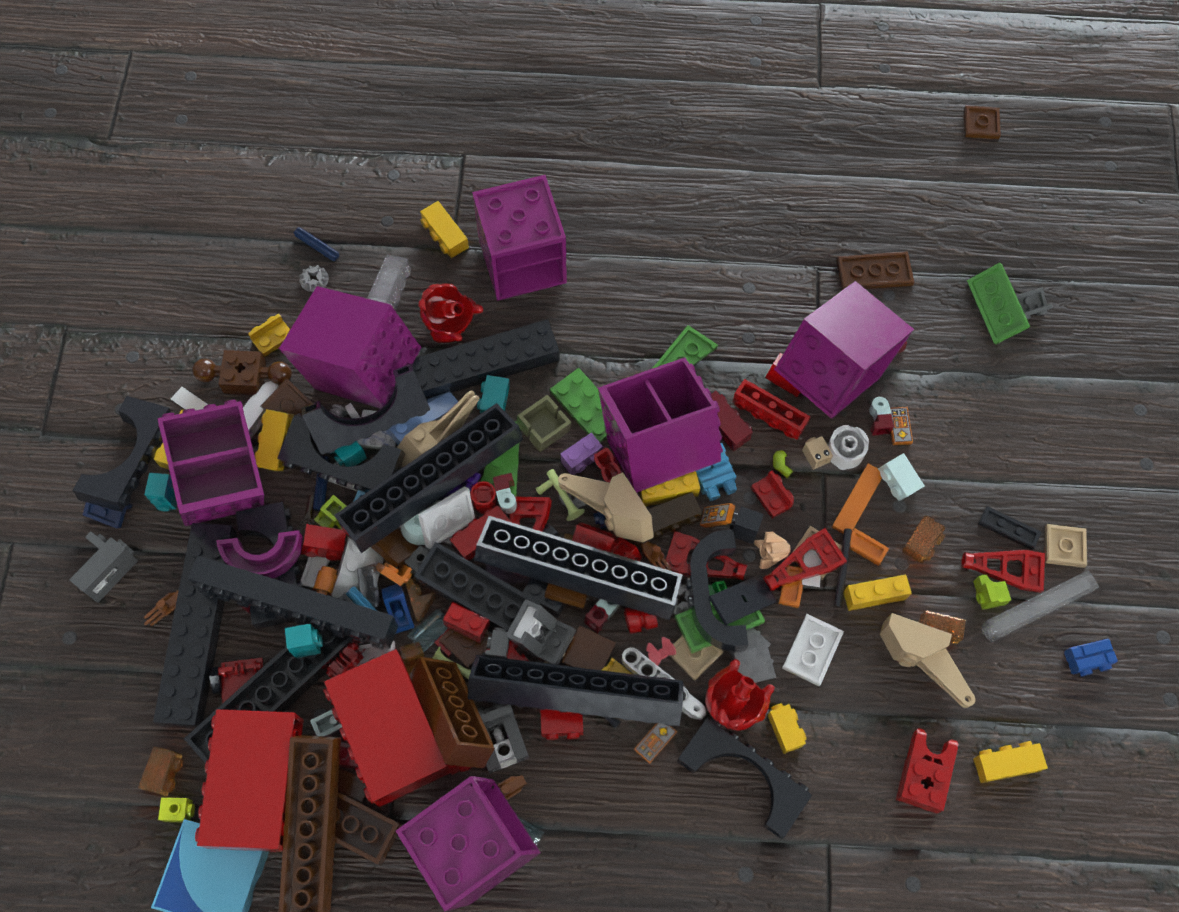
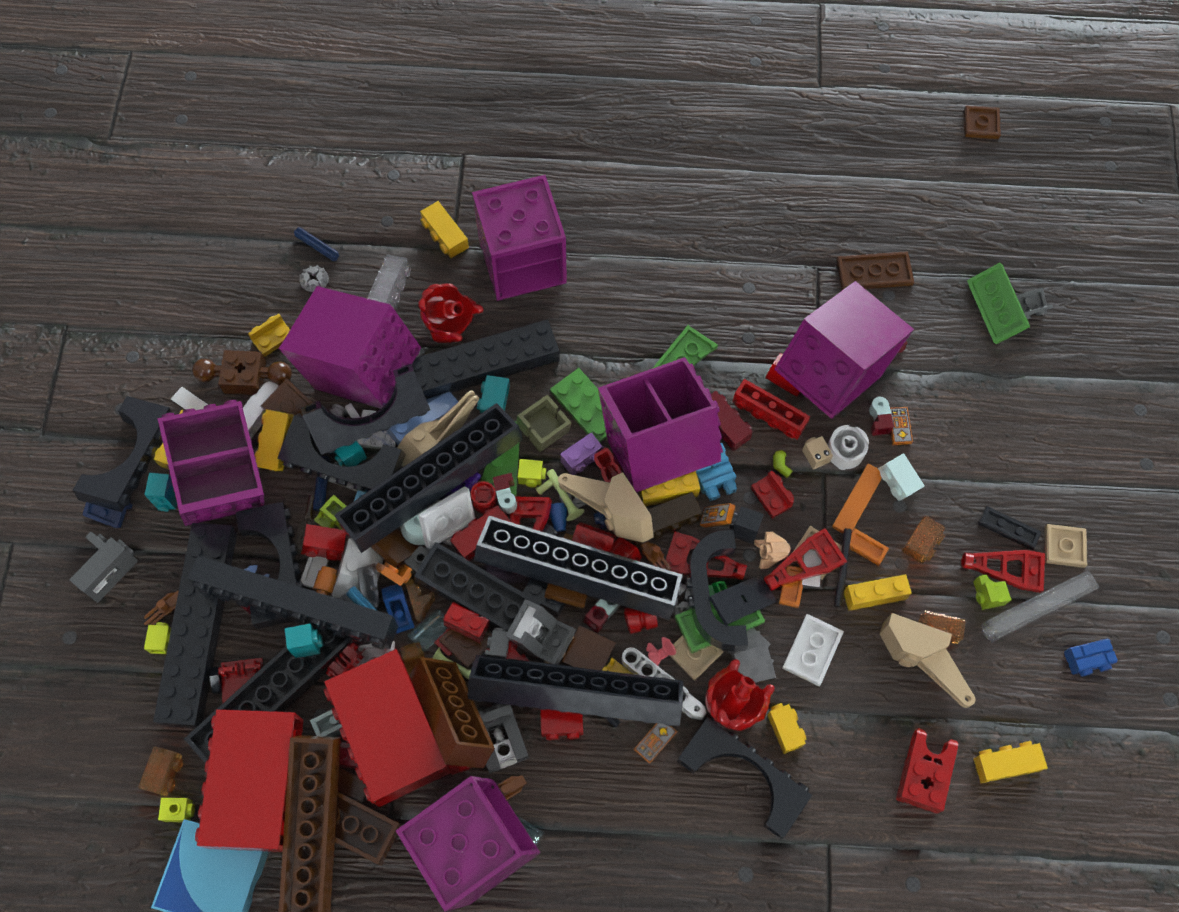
magenta brick [216,530,303,579] -> none
none -> neon yellow brick [144,622,171,654]
none -> neon yellow brick [518,459,547,487]
none -> blue cone [549,503,567,532]

